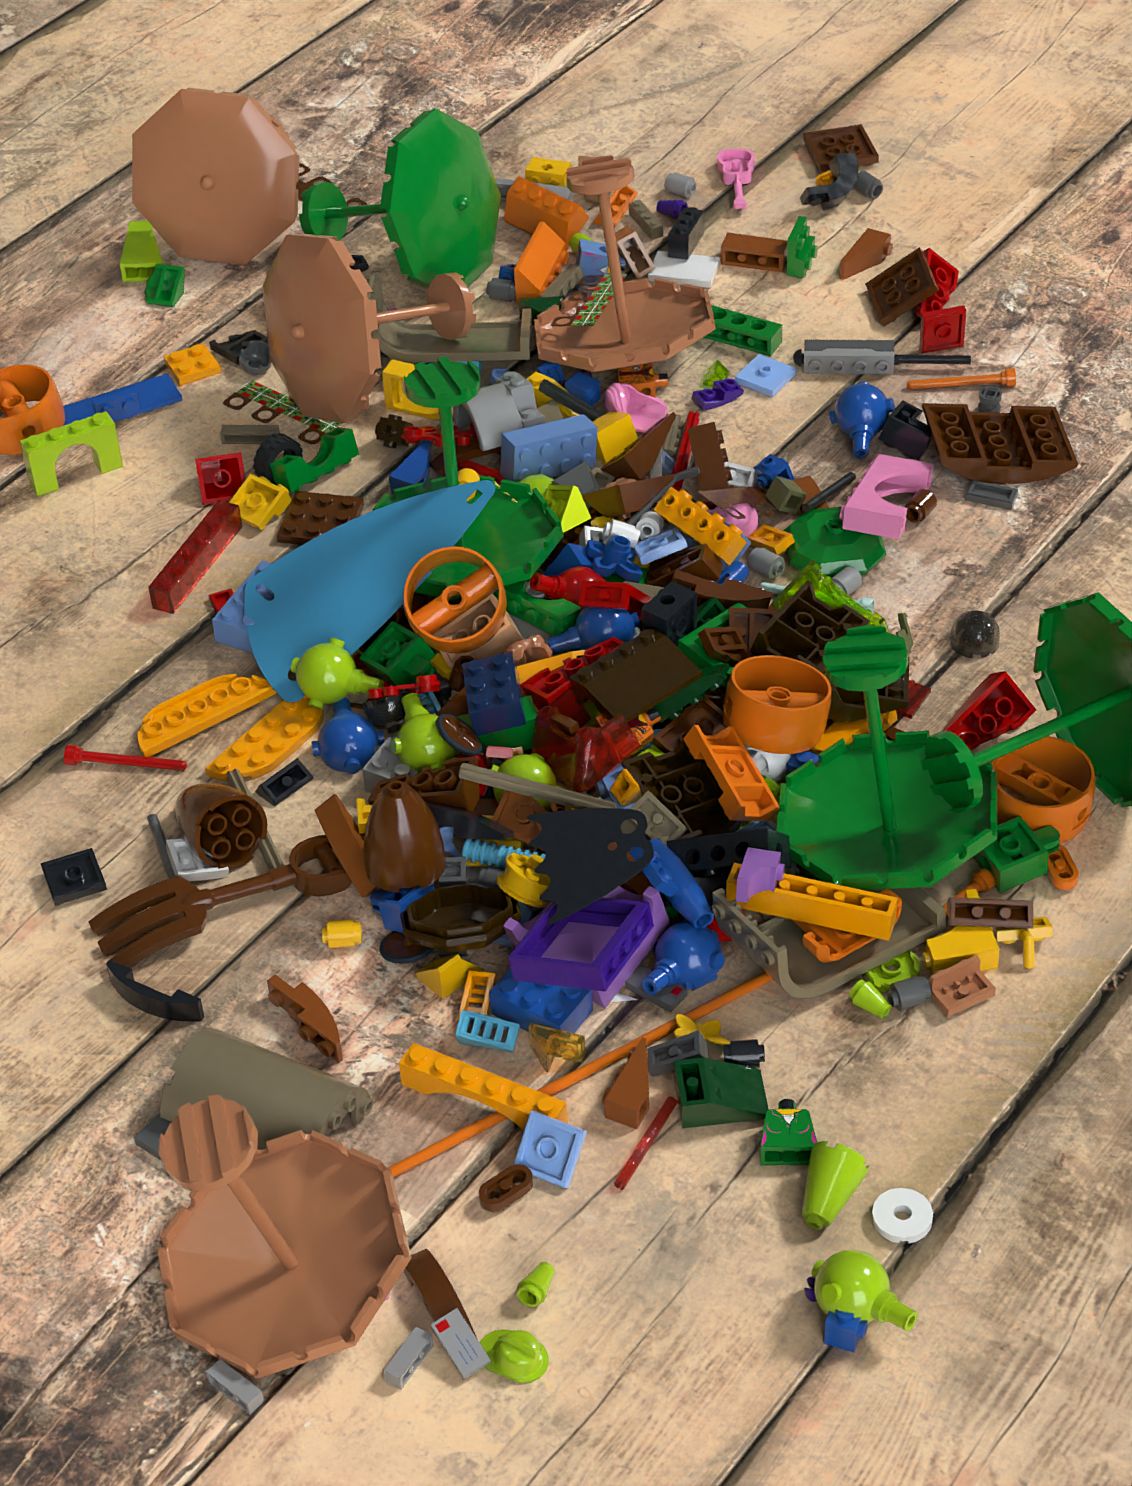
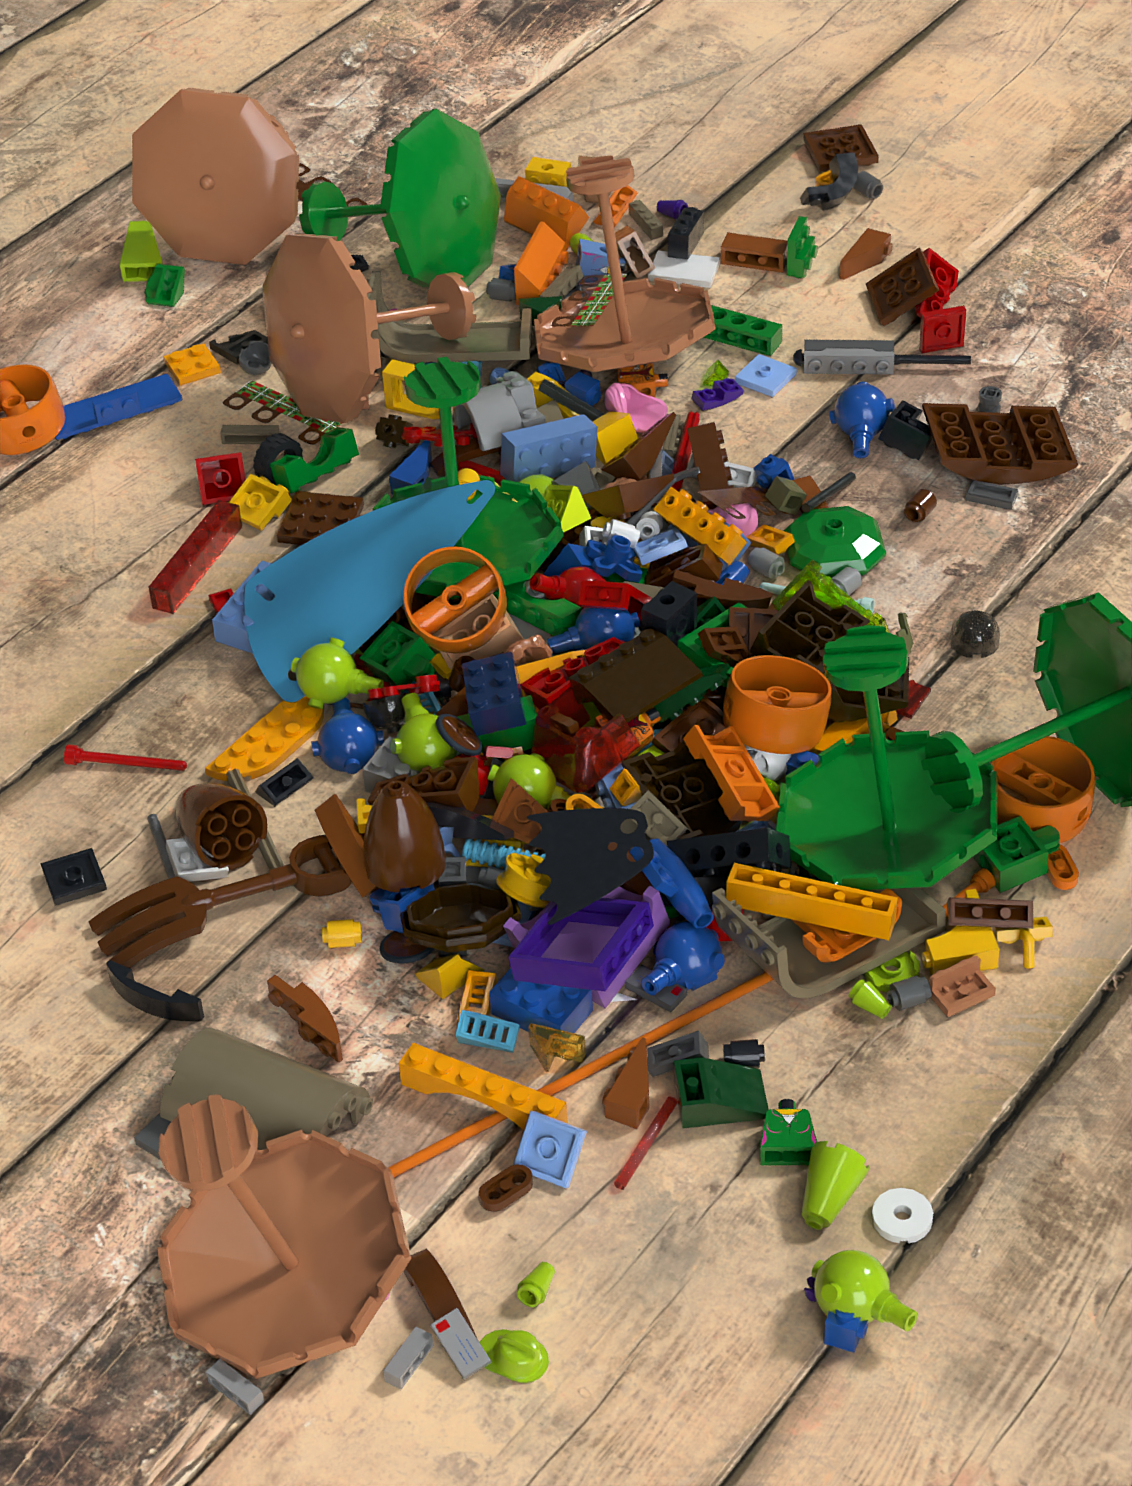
lime arch [20,411,123,497] -> none
light orange plate [137,674,277,757] -> none
dark tan axle [459,763,616,809] -> none
light grey brick [664,173,697,198] -> none
yellow piece [674,1014,730,1045] -> none
bright pink piece [717,149,754,210] -> none
medium lavender arch [736,847,785,903] -> none
bright pink arch [840,454,934,539] -> none
orange piece [907,368,1016,390] -> none
red wedge [942,671,1036,750] -> none

